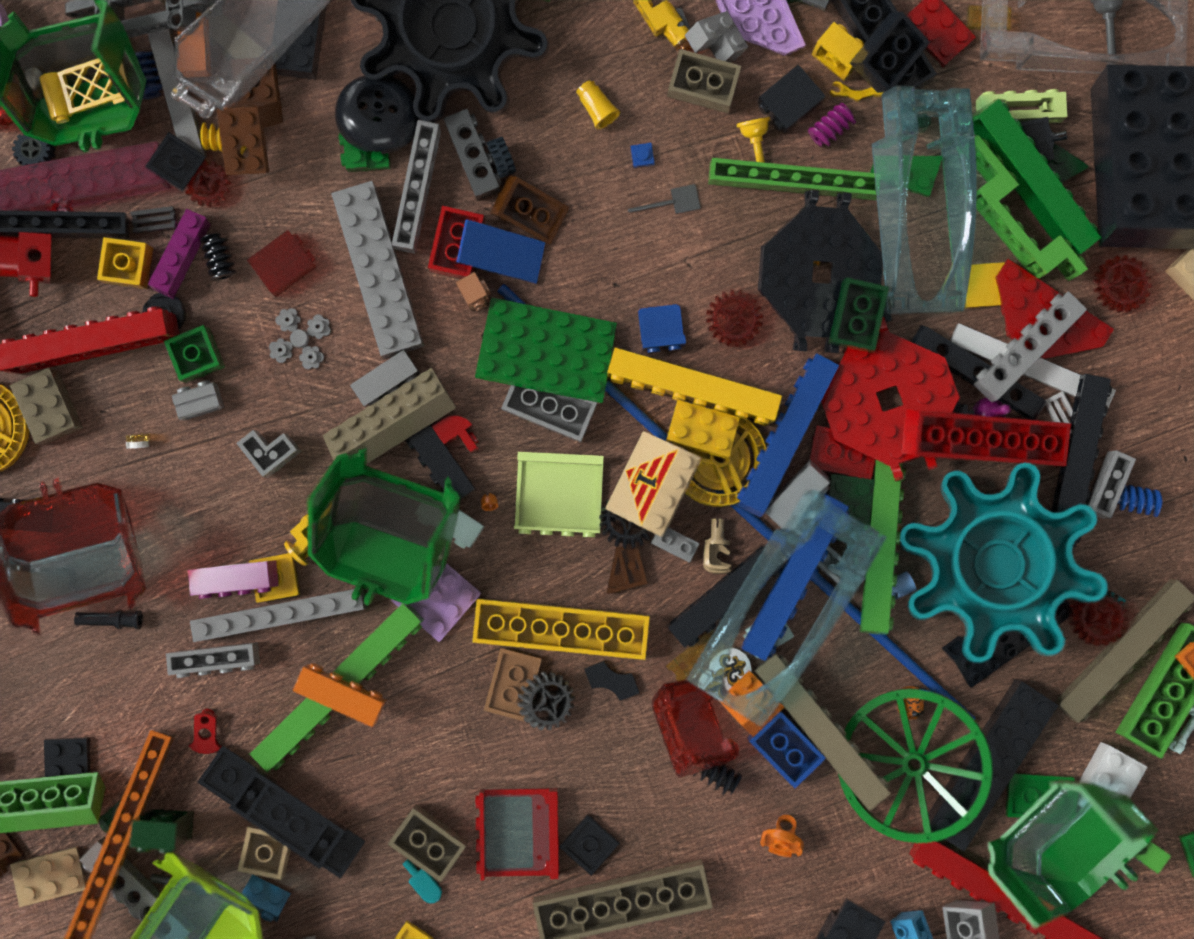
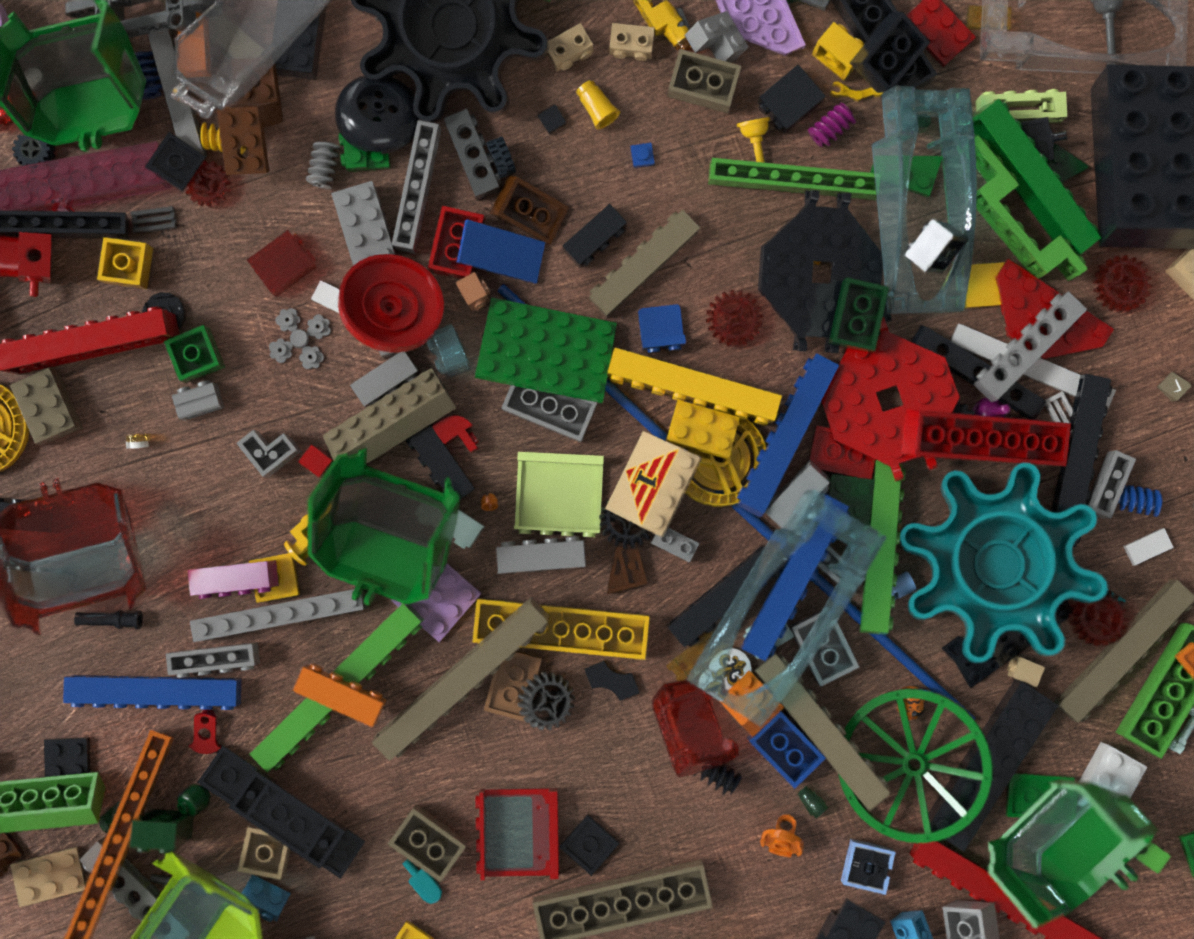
yellow piece [39,58,127,123] -> none
magenta brick [148,209,211,299] -> none
black piece [200,233,237,281] -> none
dark grey piece [628,184,701,214] -> none
tan piece [703,519,731,574] -> none
none -> blue brick [63,675,242,710]
none -> dark green head [177,784,211,817]
none -> red brick [298,445,334,478]
none -> light grey piece [306,142,340,189]
none -> white tile [311,280,339,313]
none -> red container [338,254,444,353]
none -> dark tan brick [372,597,549,761]
none -> clear light blue brick [427,324,471,378]
none -> light grey brick [496,536,586,573]
none -> black tile [537,105,567,135]
none -> tan brick [547,23,593,72]
none -> black brick [562,204,627,268]
none -> dark tan brick [589,210,700,318]
none -> tan brick [609,23,654,61]
none -> light grey brick [789,607,859,686]
none -> clear green cone [797,786,828,818]
none -> piece [841,838,896,895]
none -> brick [905,219,969,274]
none -> tan brick [1007,656,1045,687]
none -> white tile [1123,528,1174,566]
none -> dark tan slope [1157,372,1192,402]

